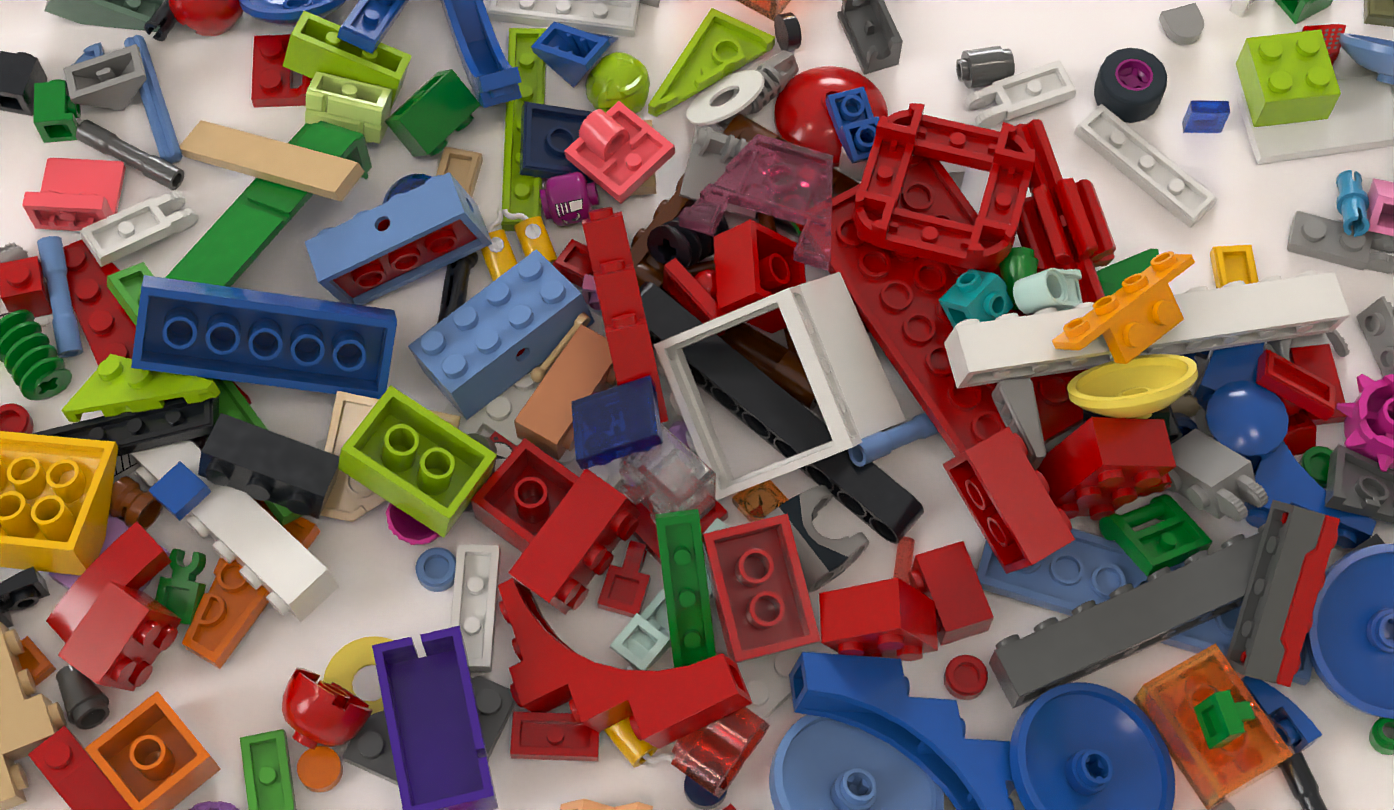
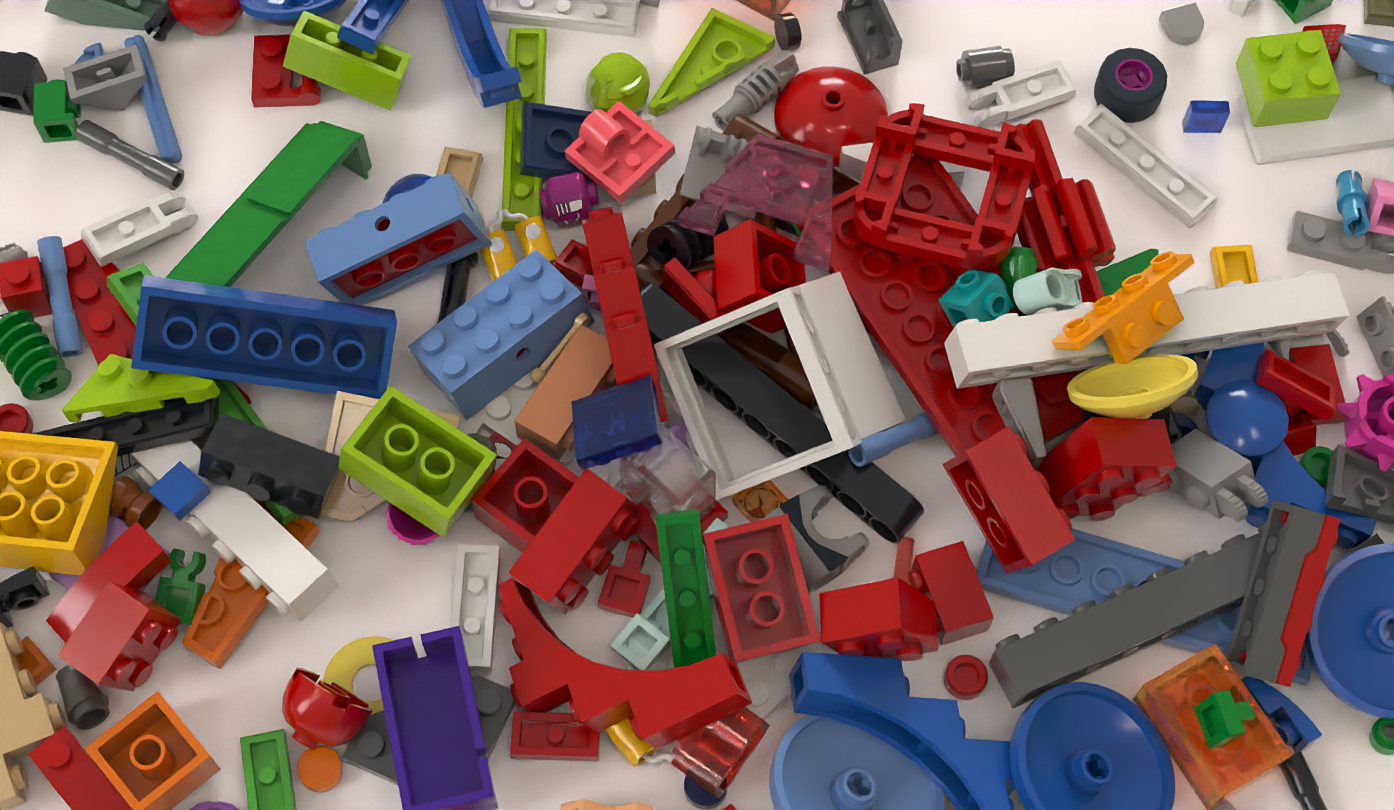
coral bracket [22,158,126,231] -> none
tan tile [179,120,365,202] -> none
yellowish green brick [305,71,392,144] -> none
green brick [384,69,481,157] -> none
medium blue tile [415,547,456,592] -> none
blue slope [531,22,619,88] -> none
white gear [686,70,765,126] -> none
blue slope [825,87,880,164] -> none
green plate [1099,494,1213,577] -> none

